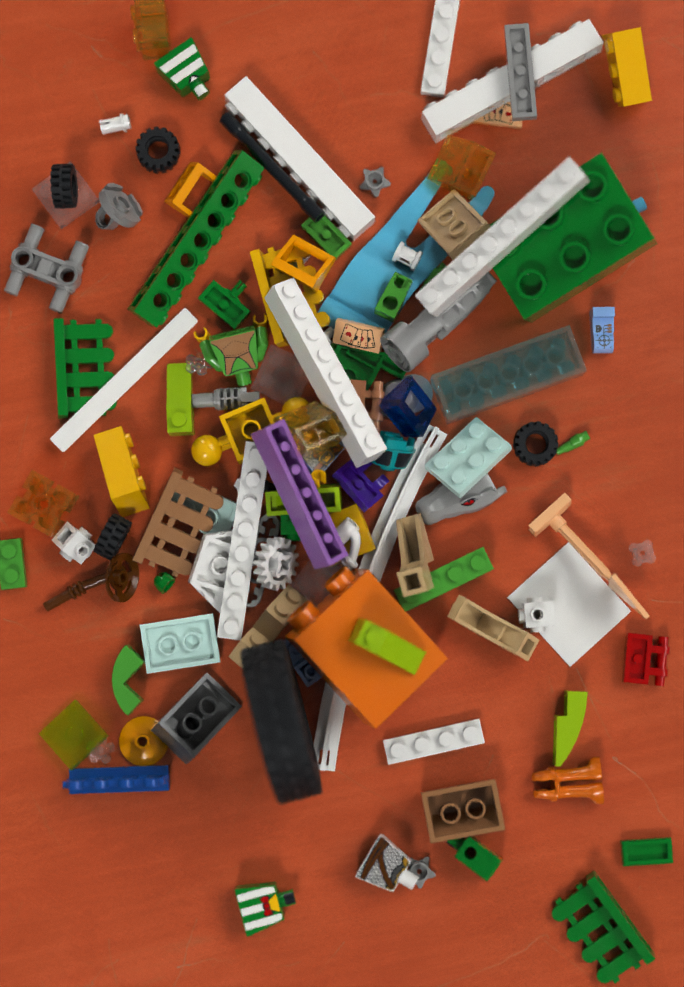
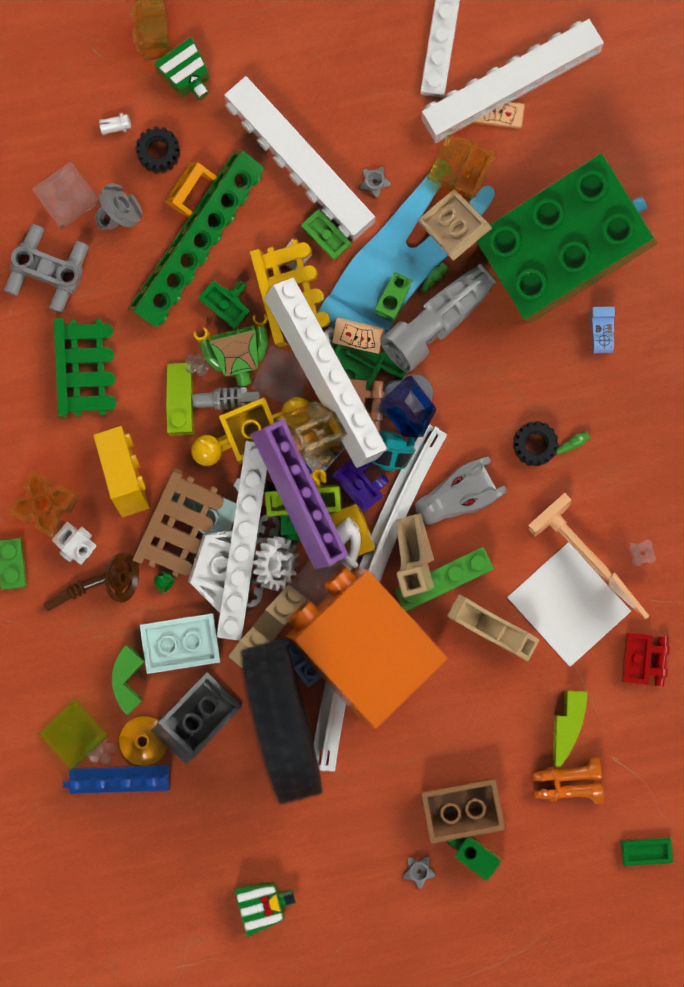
black tyre [50,164,78,208] -> none
white sticker [50,308,198,452] -> none
black tyre [93,513,132,561] -> none
black piece [219,112,325,223] -> none
light orange tile [271,235,336,292] -> none
lime slope [348,618,426,675] -> none
torso [355,833,419,892] -> none
white plate [383,718,485,765] -> none
white bush [392,241,423,272] -> none
white brick [415,157,590,317] -> none
light aqua plate [425,417,512,498] -> none
clear light blue brick [430,325,587,425] -> none
light grey plate [504,23,537,121] -> none
white brick [518,597,556,633] -> none
green fence [552,870,655,984] -> none
yellow wedge [602,27,652,107] -> none

